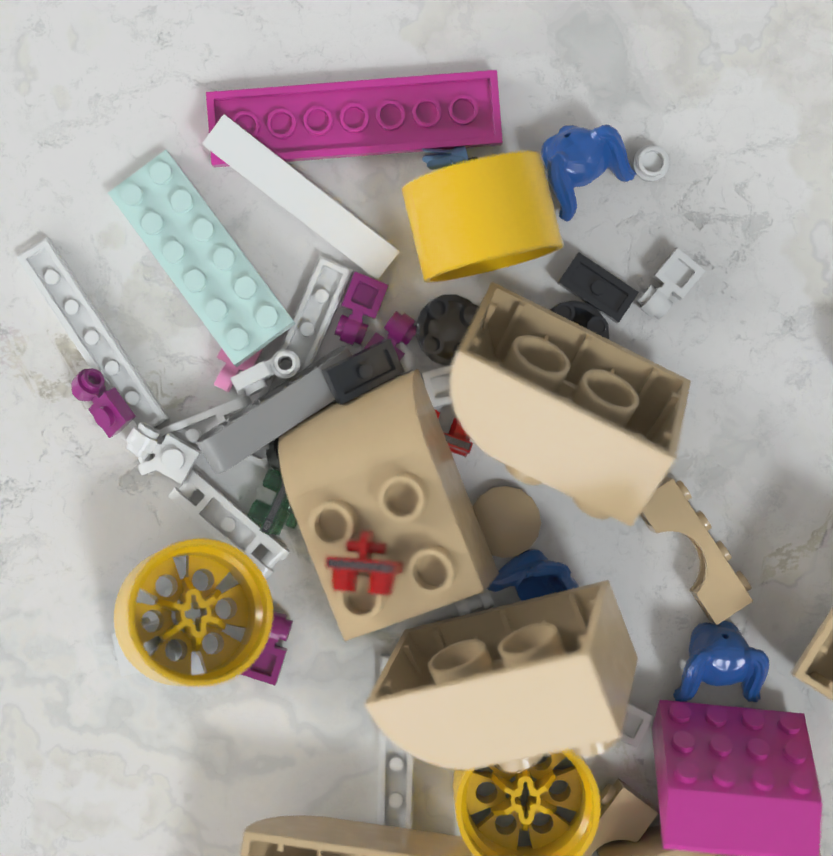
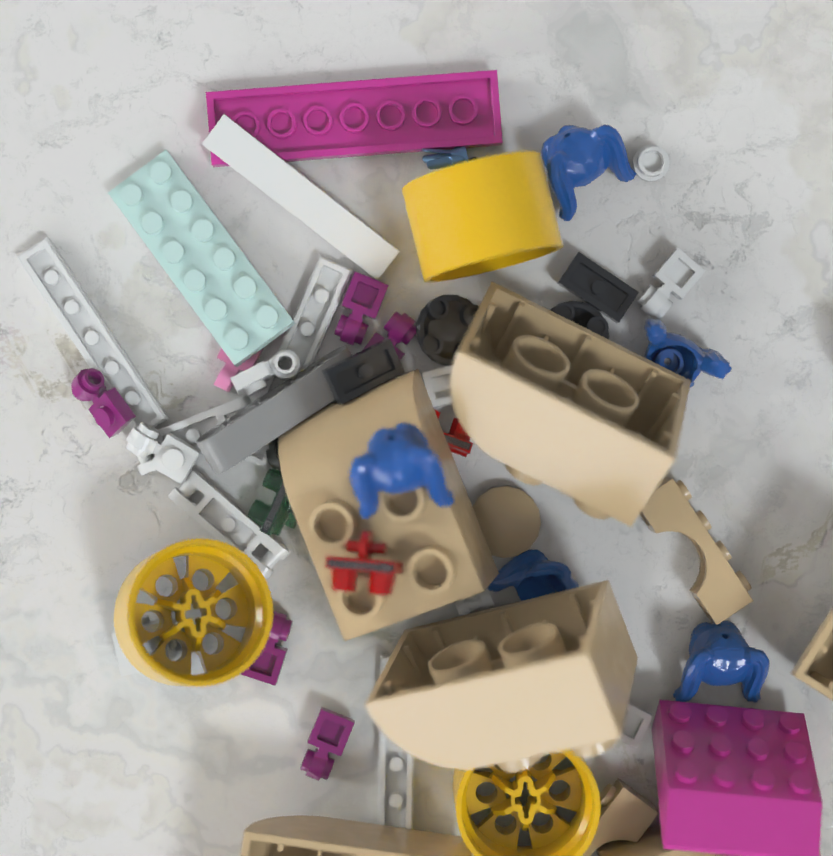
none -> magenta plate [300,707,355,781]
none -> blue hair [349,423,454,519]
none -> blue hair [644,318,732,387]

